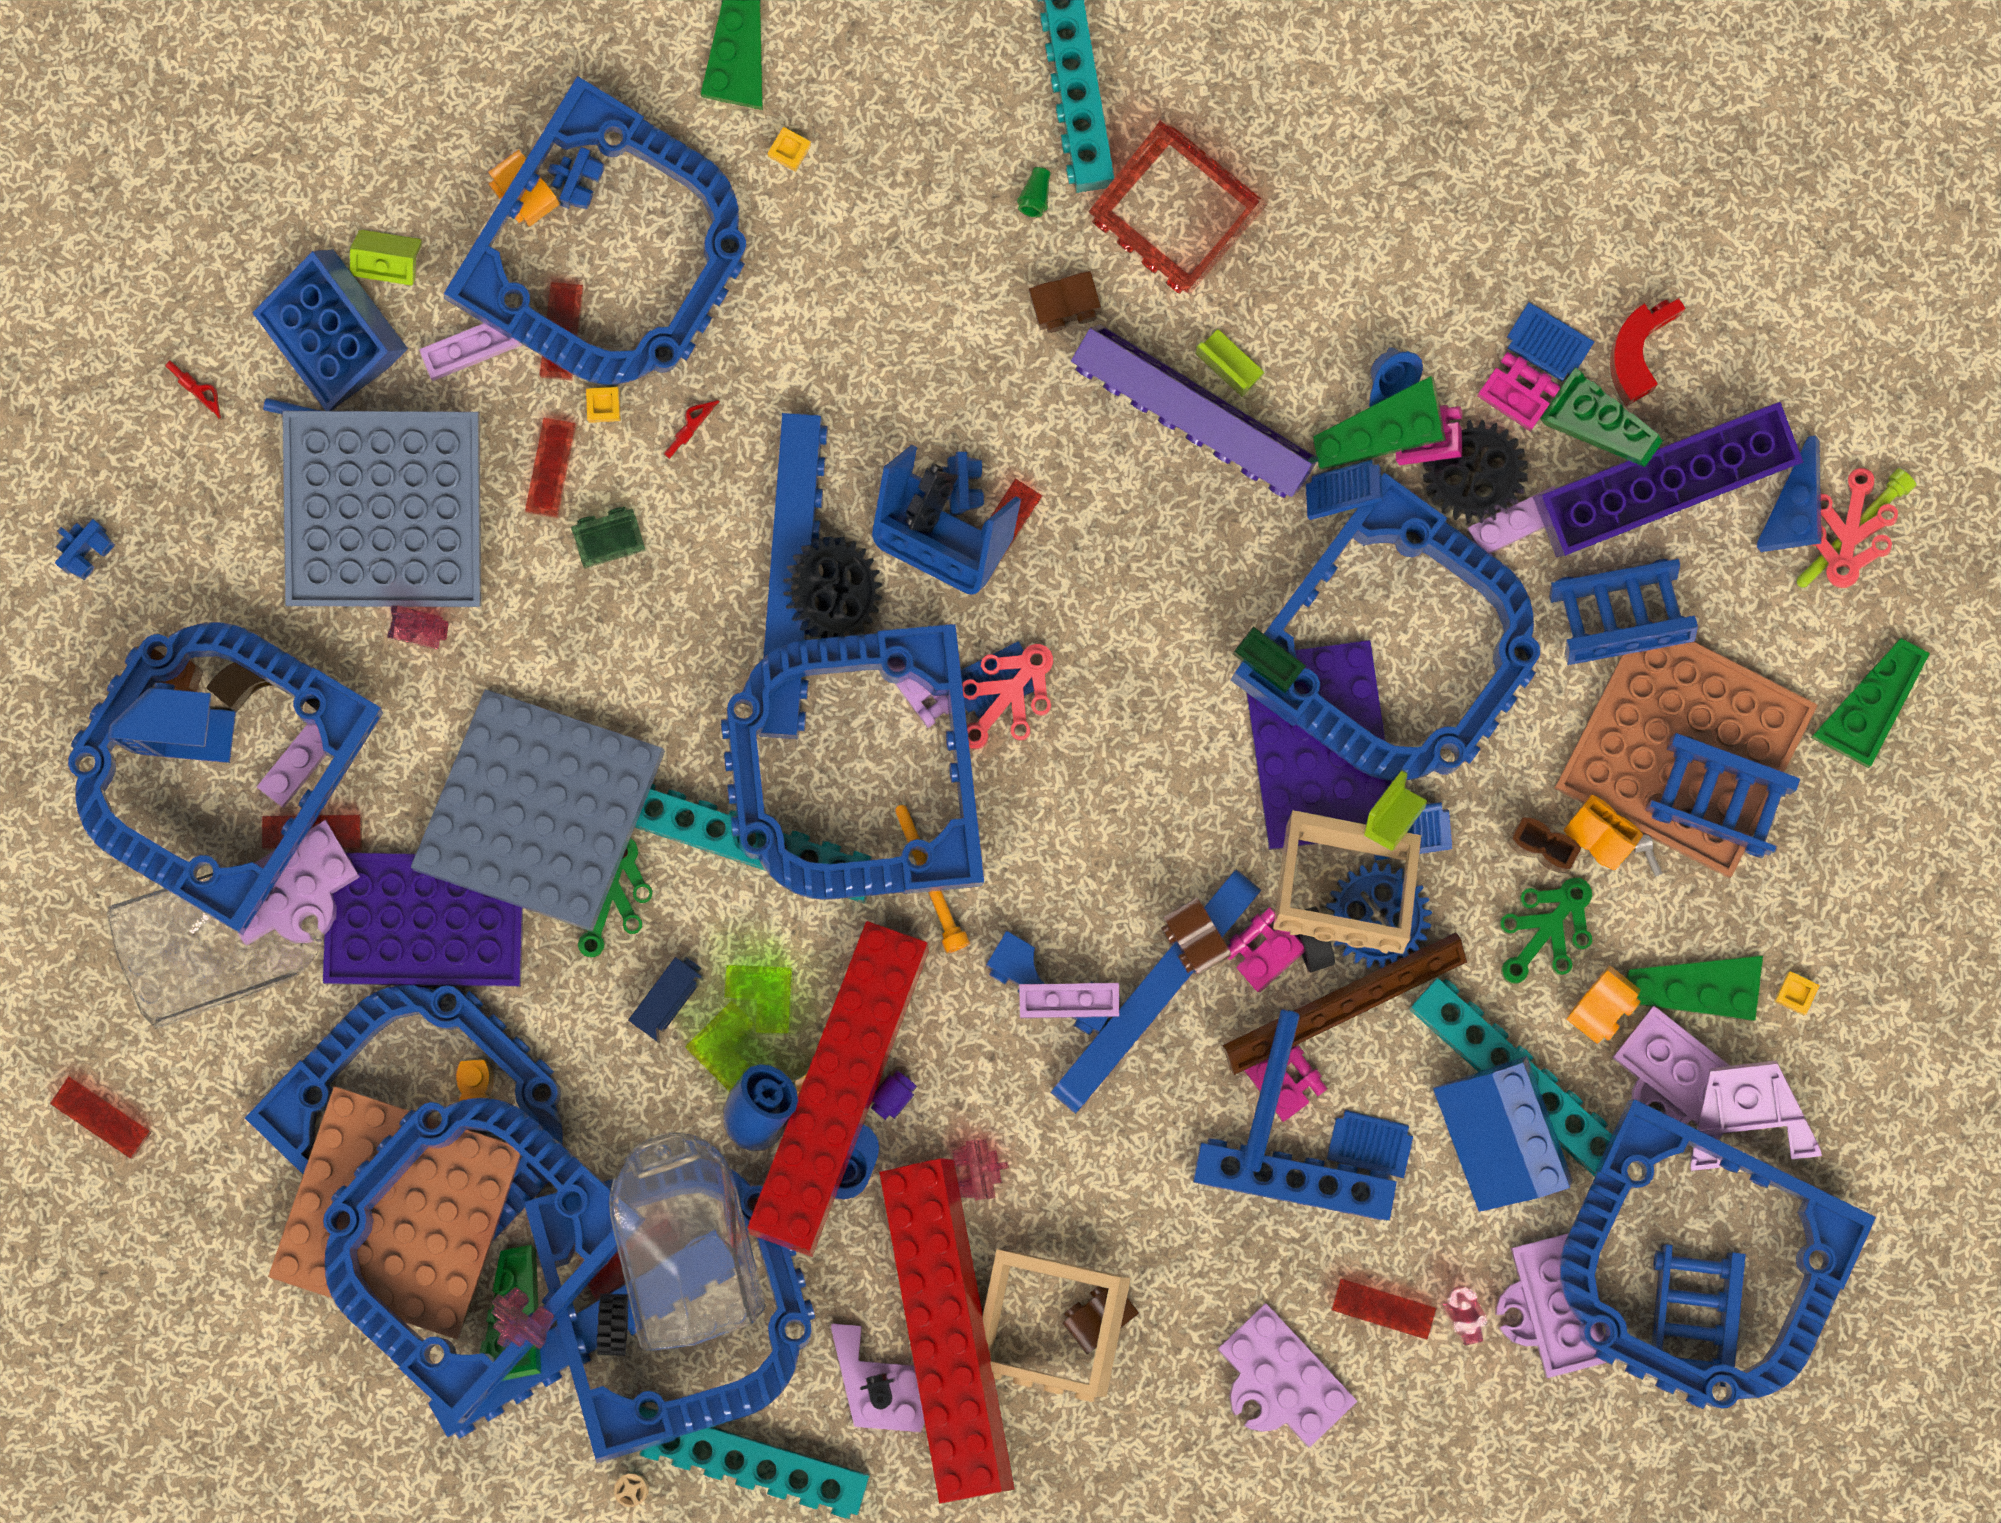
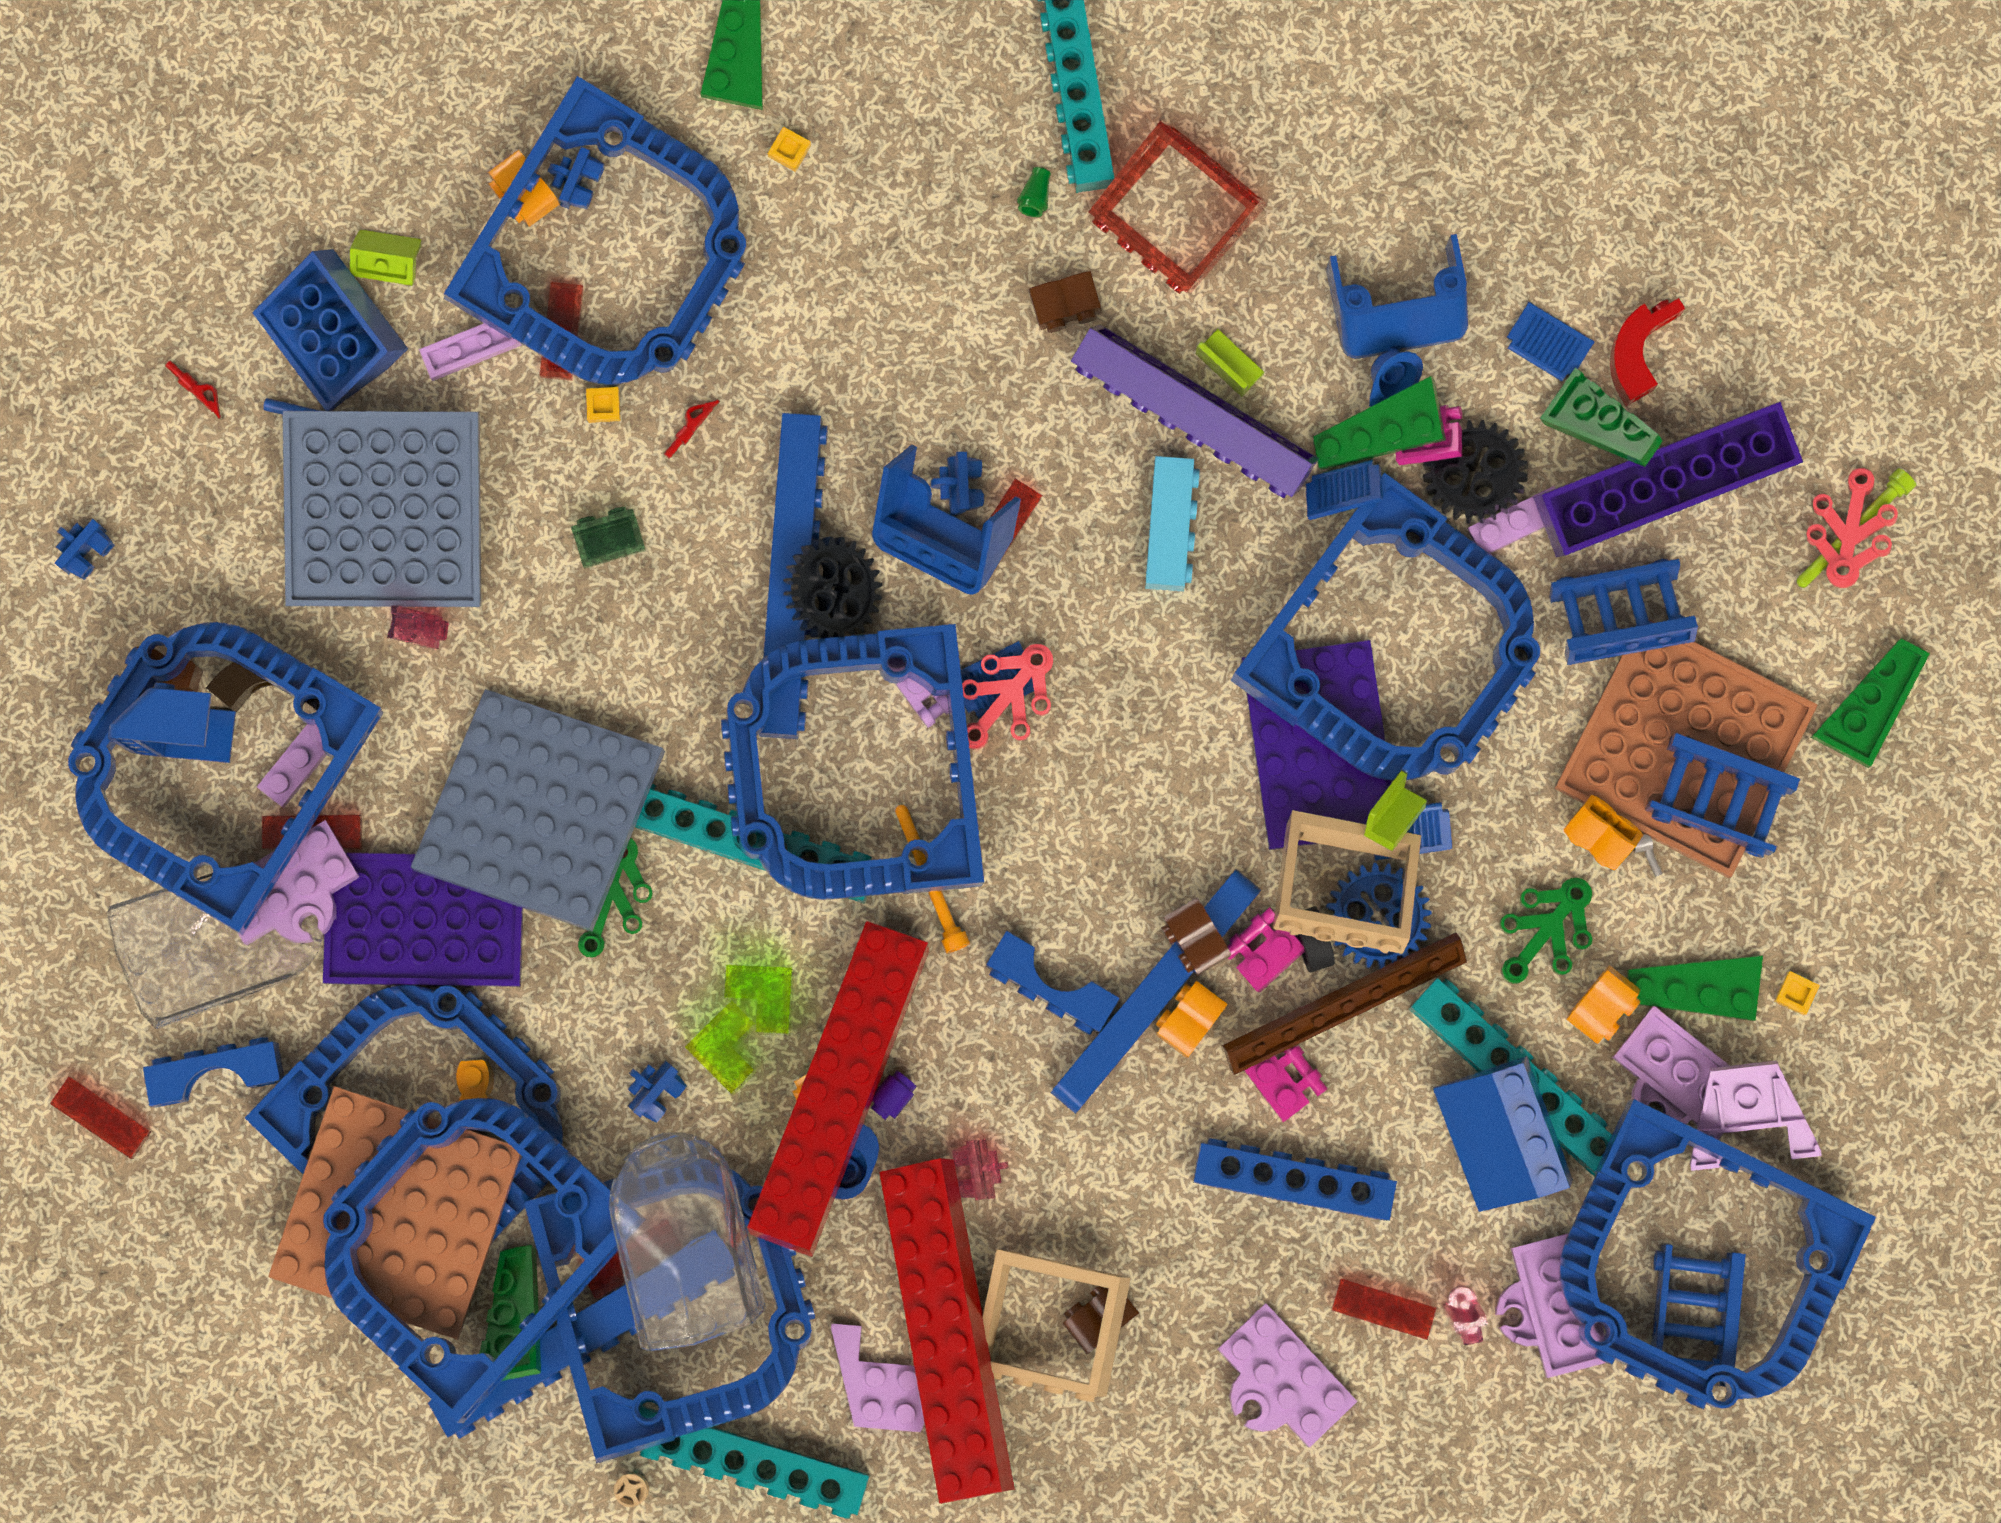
clear pink hips [492,1287,554,1349] -> none
clear red plate [525,418,576,519] -> none
black tyre [597,1293,629,1356] -> none
dark blue window [628,957,704,1044] -> none
blue brick [723,1064,798,1151] -> none
black hinge [860,1373,896,1410] -> none
black hinge [905,463,958,533] -> none
lavender plate [1019,983,1119,1018] -> none
dark green tile [1233,626,1306,693] -> none
blue axle [1242,1009,1299,1172] -> none
blue window [1327,1110,1413,1178] -> none
dark pink plate [1477,351,1561,432] -> none
reddish brown brick [1508,817,1581,873] -> none
blue wing [1757,435,1822,552] -> none
none -> blue arch [143,1037,284,1108]
none -> blue hips [628,1060,687,1123]
none -> medium azure brick [1145,456,1200,592]
none -> light orange brick [1155,981,1228,1058]
none -> blue windscreen [1326,234,1468,359]

